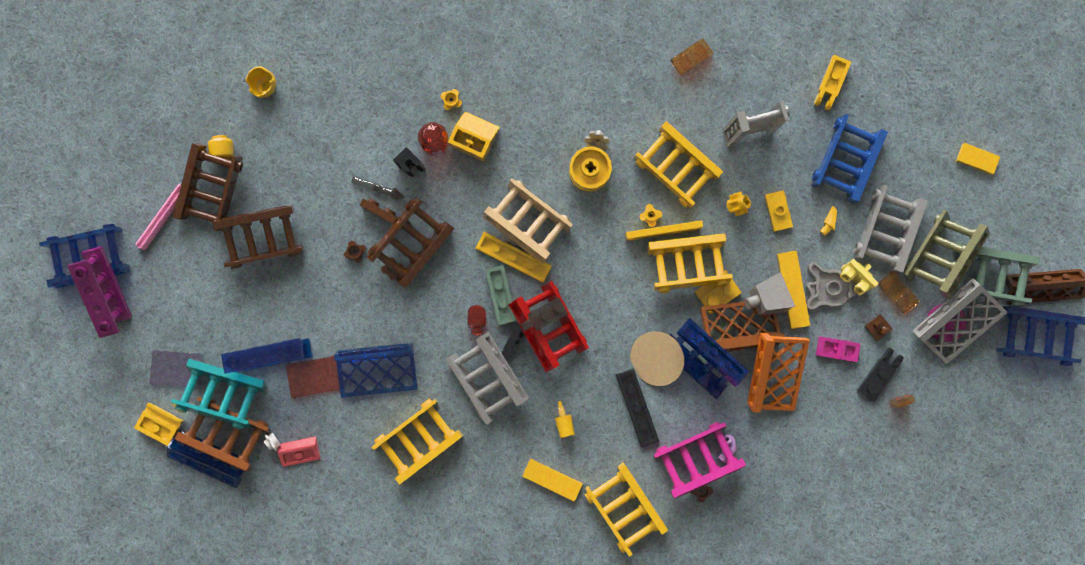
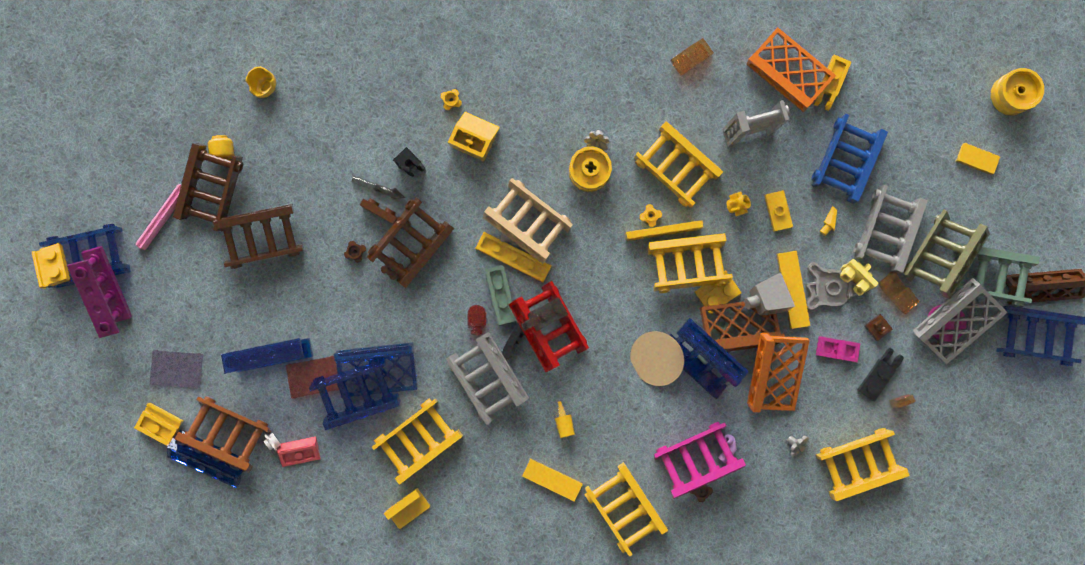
teal fence [171,359,266,430] -> none
clear red helmet [417,122,449,156] -> none
black tile [615,368,659,448] -> none
none -> yellow plate [32,243,70,289]
none -> clear blue fence [309,358,400,430]
none -> yellow panel [384,488,430,529]
none -> orange fence [746,27,836,112]
none -> light grey plant [787,435,809,458]
none -> yellow fence [816,428,910,501]
none -> yellow wheel [991,68,1045,116]

